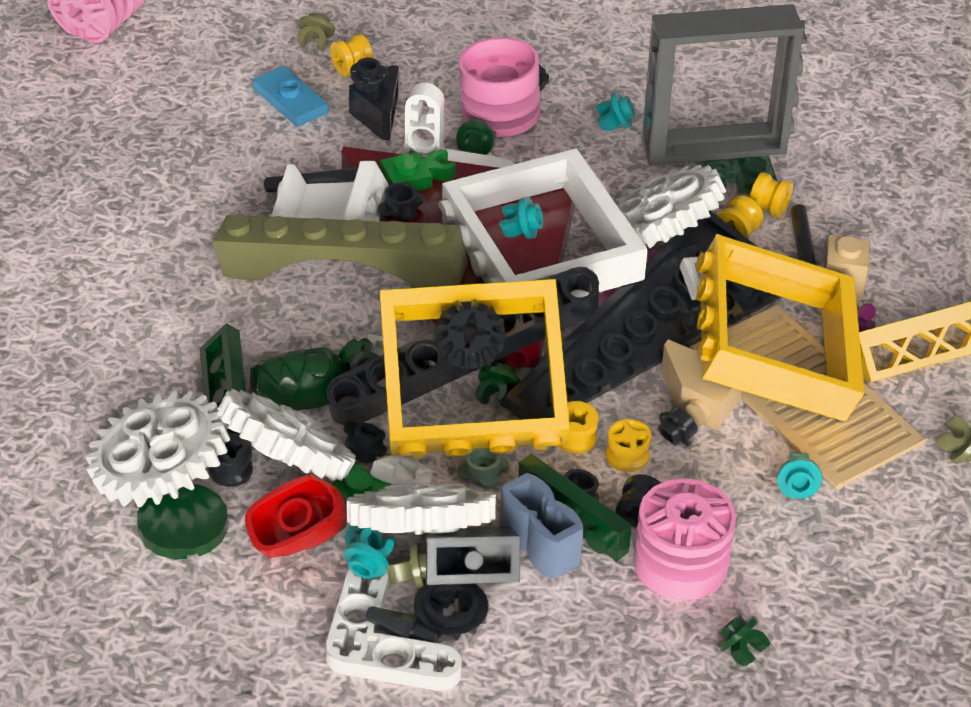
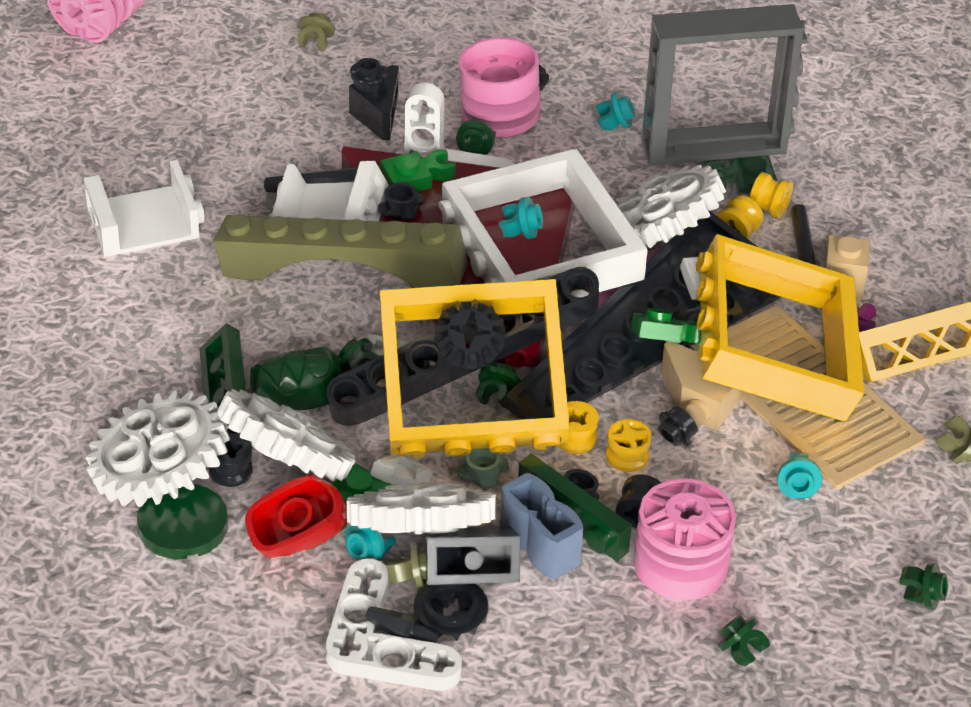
dark azure plate [253,66,328,127] -> none
yellow wheel [330,34,374,78] -> none
black plate [343,422,387,462] -> none
teal plate [344,527,394,579] -> none
none -> white panel [83,160,205,257]
none -> green plate [631,308,702,344]
none -> dark green plate [899,563,948,610]

